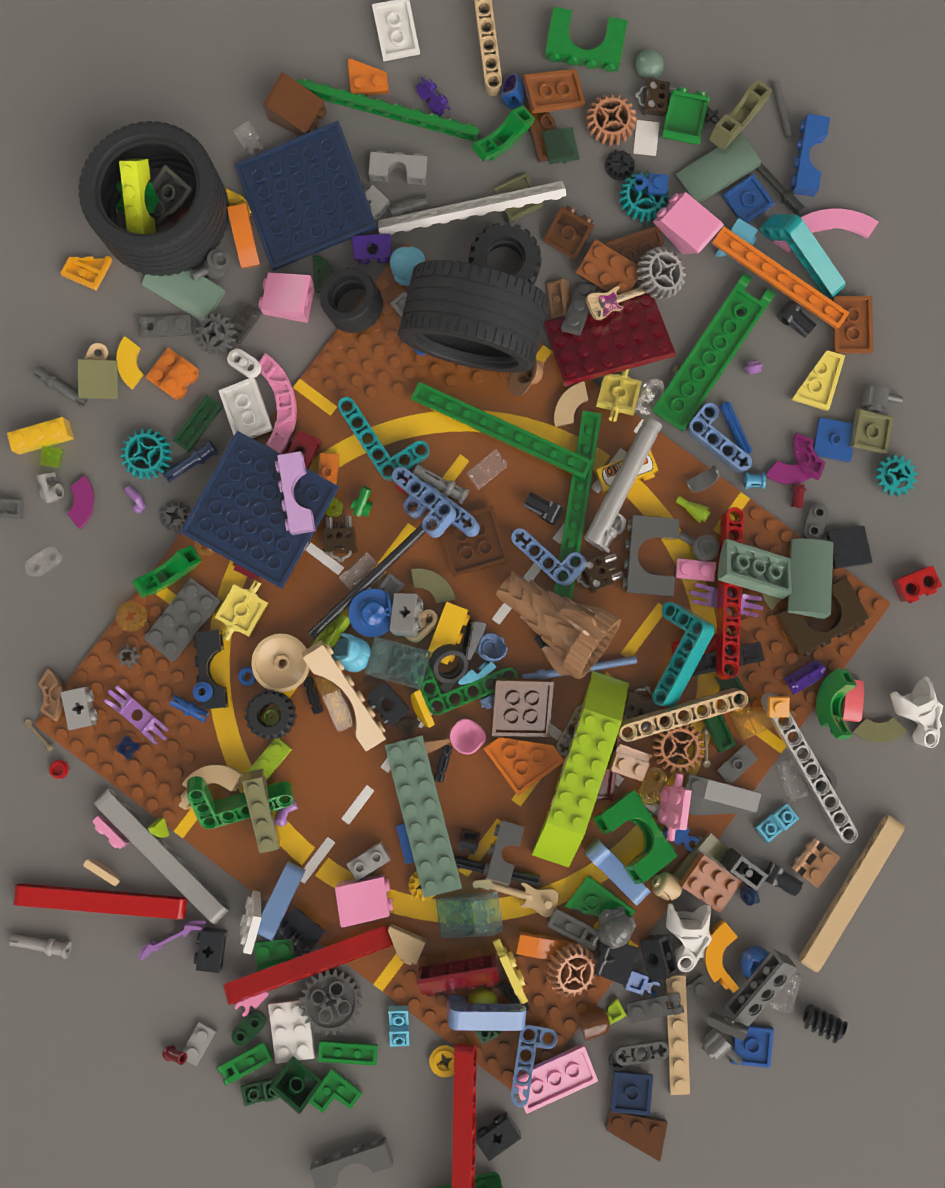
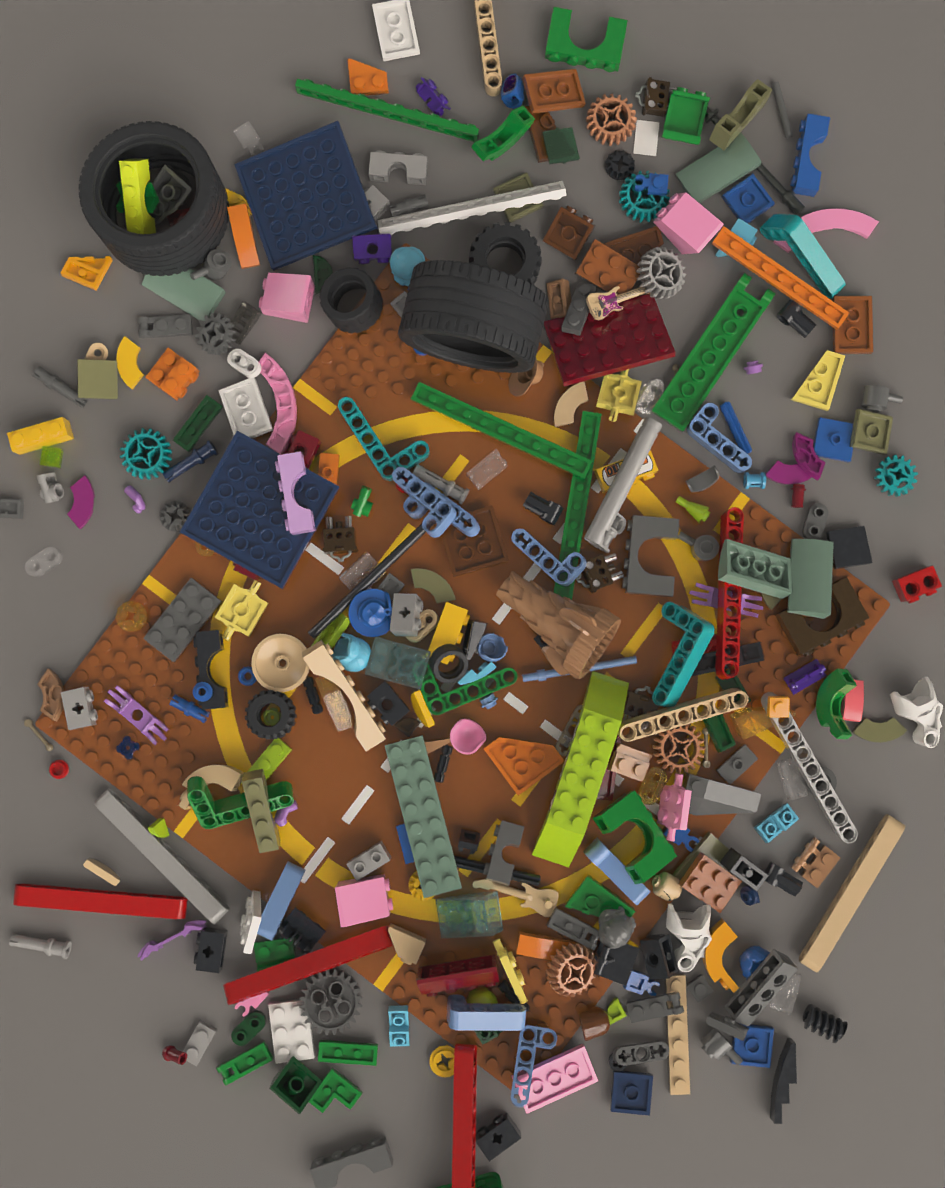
bright pink plate [92,814,130,849] -> none
dark grey gear [116,644,142,668] -> none
green arch [132,545,202,598] -> none
dark green slope [240,1078,279,1107] -> none
reddish brown slope [263,72,327,136] -> none
clear neon green plate [326,498,343,517] -> none
plate [491,678,554,737] -> none
reddish brown wing [606,1108,668,1162] -> none
sand green hair [635,49,664,80] -> none
bright pink plate [675,559,716,582] -> none
none -> black slope [770,1038,797,1124]

